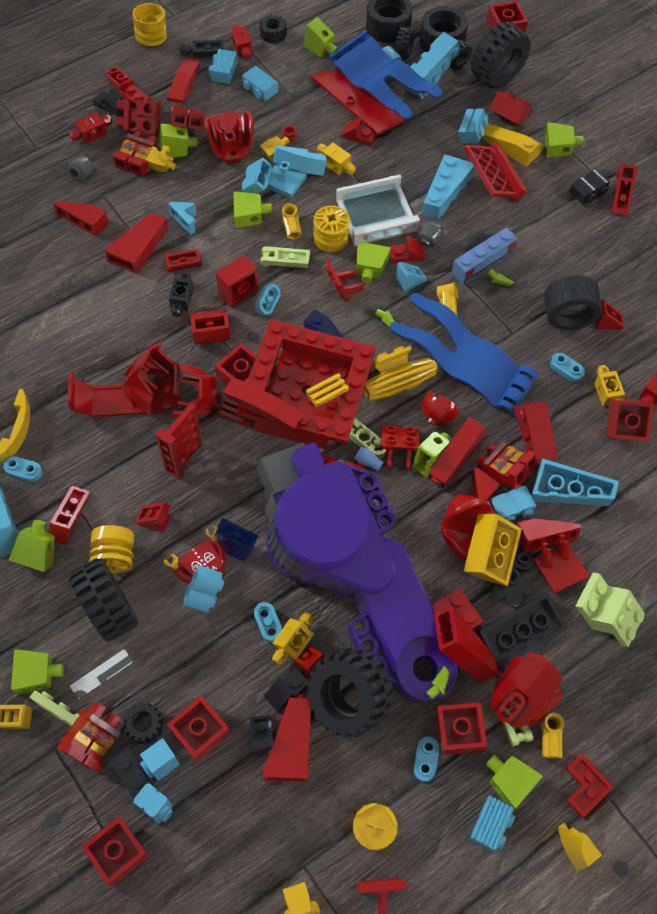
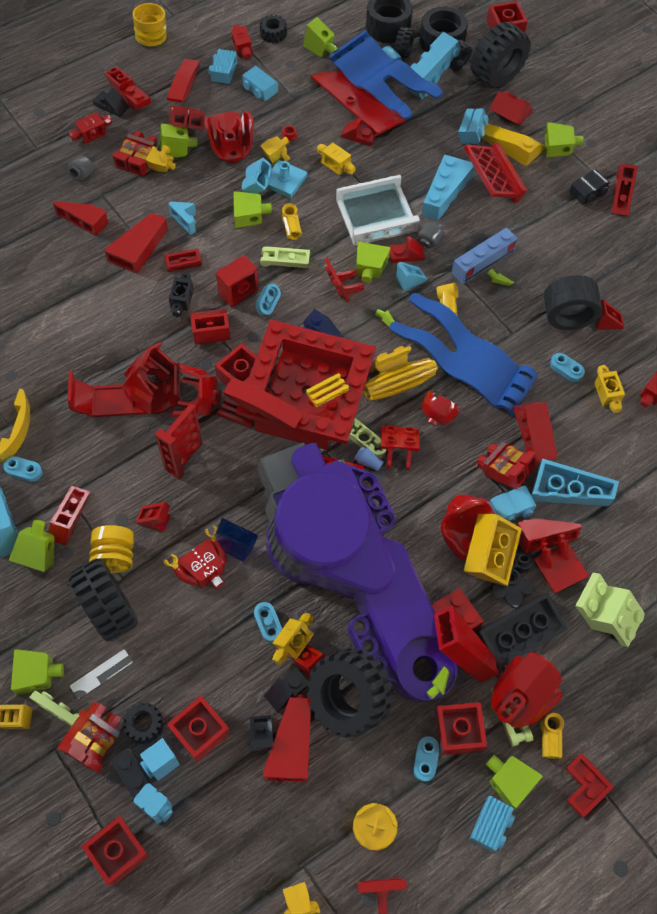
red hips [116,99,161,134] -> none
black plate [179,40,224,57] -> none
medium azure brick [183,565,224,613] -> none
medium azure slope [273,145,327,176] -> none
yellow wheel [314,206,350,253] -> none
lime torso [412,432,451,478] -> none
red slope [429,417,486,487] -> none
red slope [472,468,500,501] -> none
yellow slope [558,823,602,871] -> none
red brick [606,398,654,441] -> none

